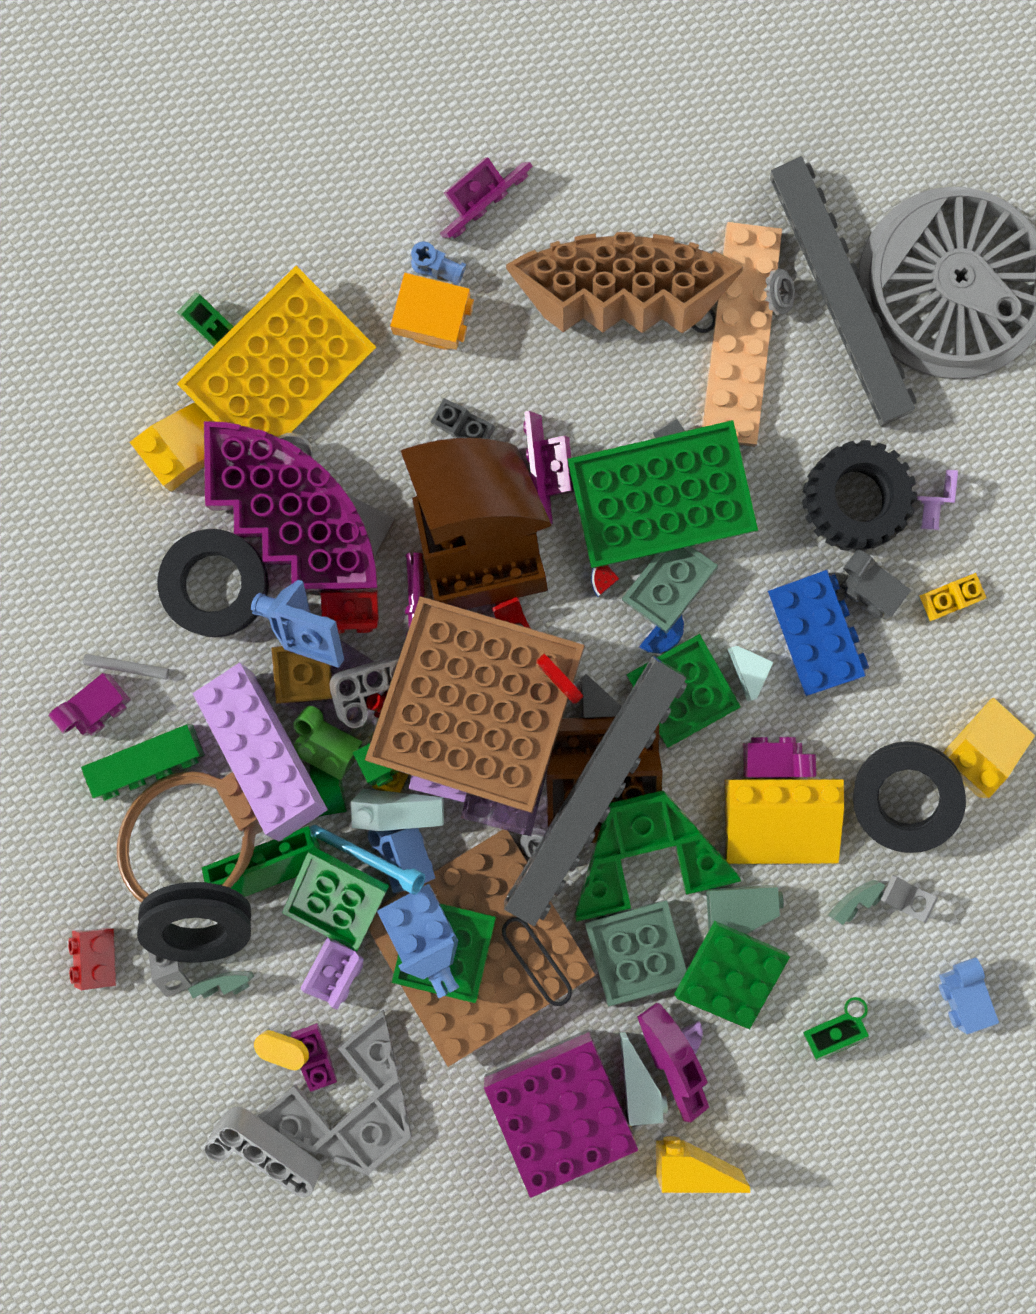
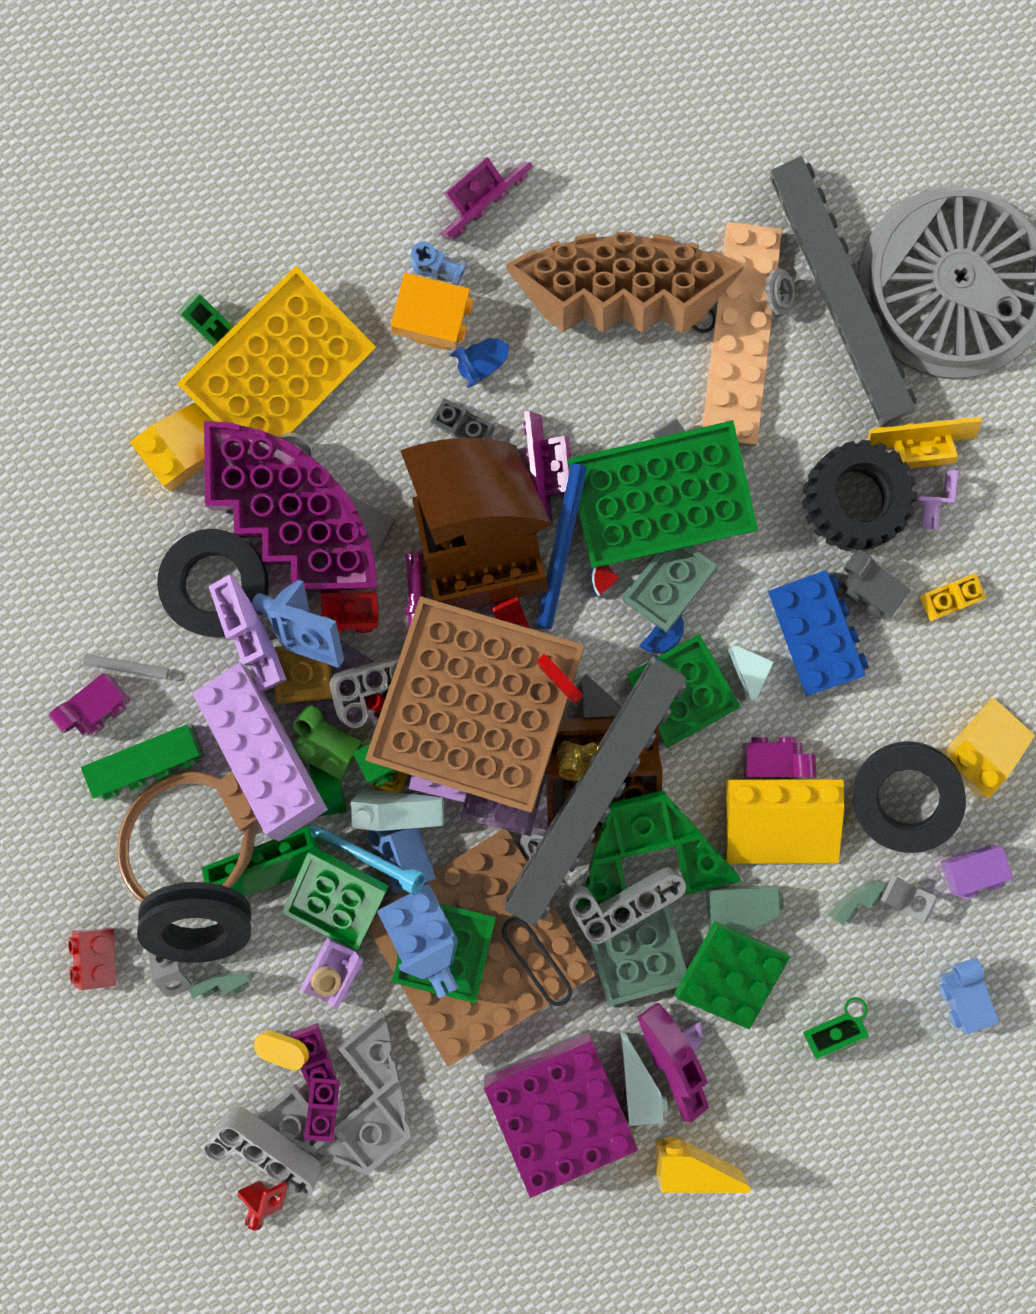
none -> lavender slope [209,575,287,691]
none -> red bracket [237,1181,289,1231]
none -> magenta slope [304,1078,340,1143]
none -> tan tile [311,966,341,997]
none -> blue piece [450,338,508,388]
none -> blue axle [536,464,587,629]
none -> clear yellow animal [557,741,598,781]
none -> light grey beam [567,867,686,944]
none -> yellow bracket [867,417,982,469]
none -> medium lavender brick [940,844,1013,899]

